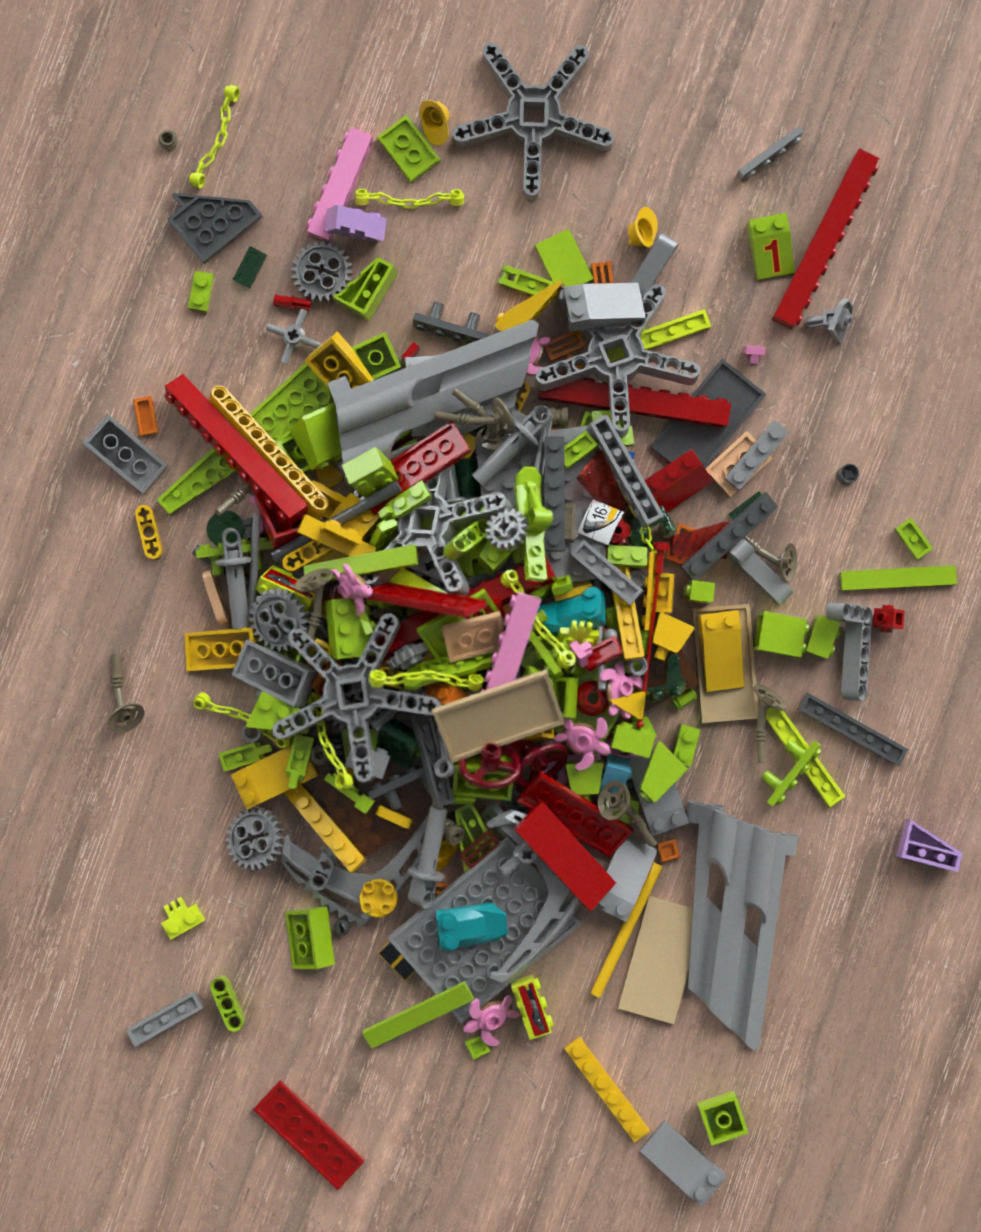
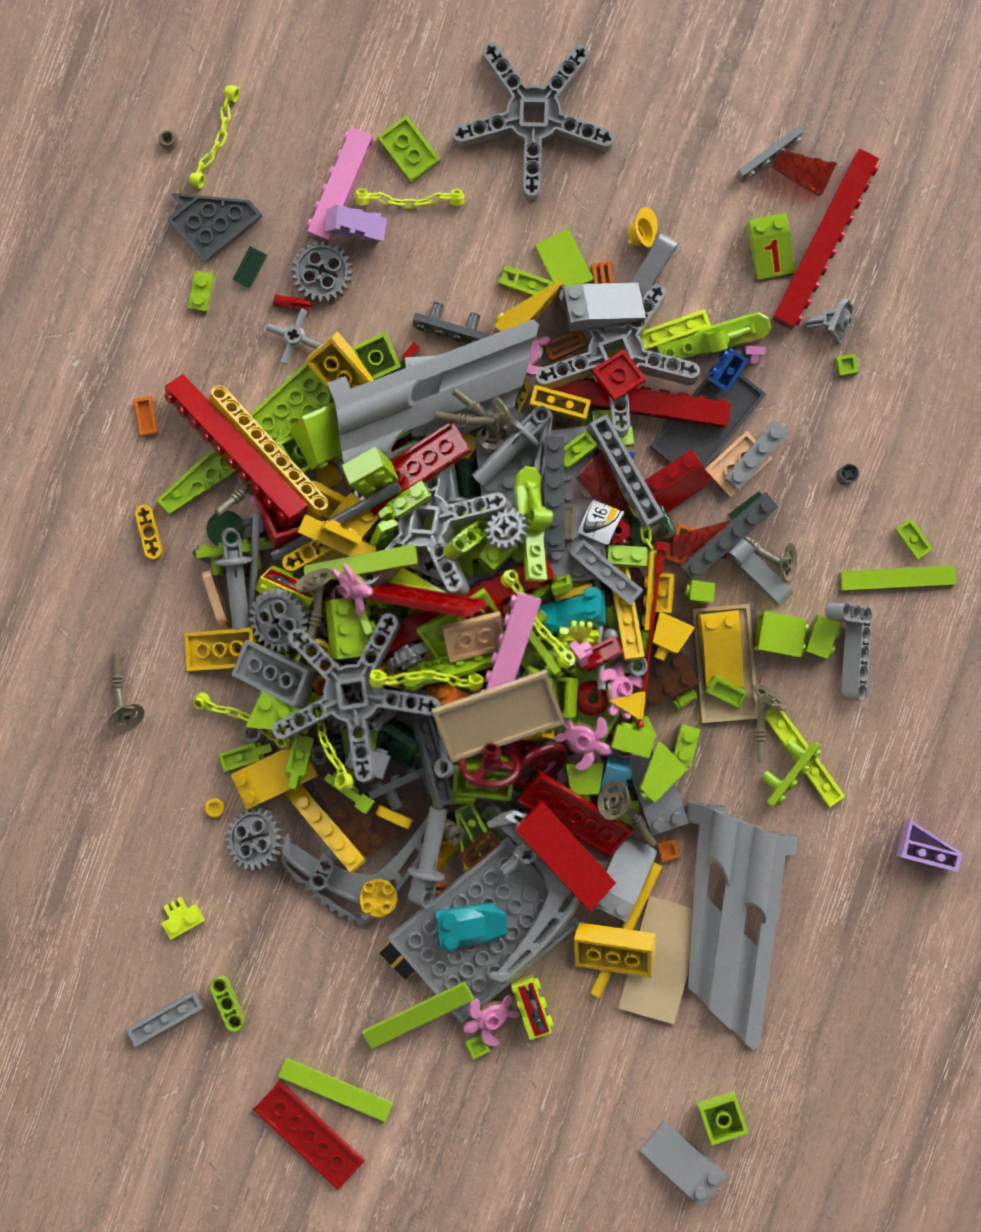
light grey slope [82,413,167,494] -> none
lime slope [285,906,335,969] -> none
lime wedge [333,257,398,321] -> none
dark grey hinge [334,919,350,935] -> none
yellow piece [419,100,450,146] -> none
yellow plate [564,1036,650,1143] -> none
light grey plate [630,570,646,589] -> none
clear green plate [646,654,687,702] -> none
dark grey plate [797,693,909,766] -> none
red brick [872,605,905,633] -> none
none -> yellow tile [205,798,225,818]
none -> lime tile [278,1057,393,1122]
none -> yellow brick [528,385,591,422]
none -> yellow slope [574,922,656,978]
none -> red tile [592,349,646,402]
none -> lime piece [657,312,772,359]
none -> lime tile [705,674,748,709]
none -> blue brick [707,347,749,393]
none -> clear red wing [772,150,837,197]
none -> lime tile [835,354,859,377]

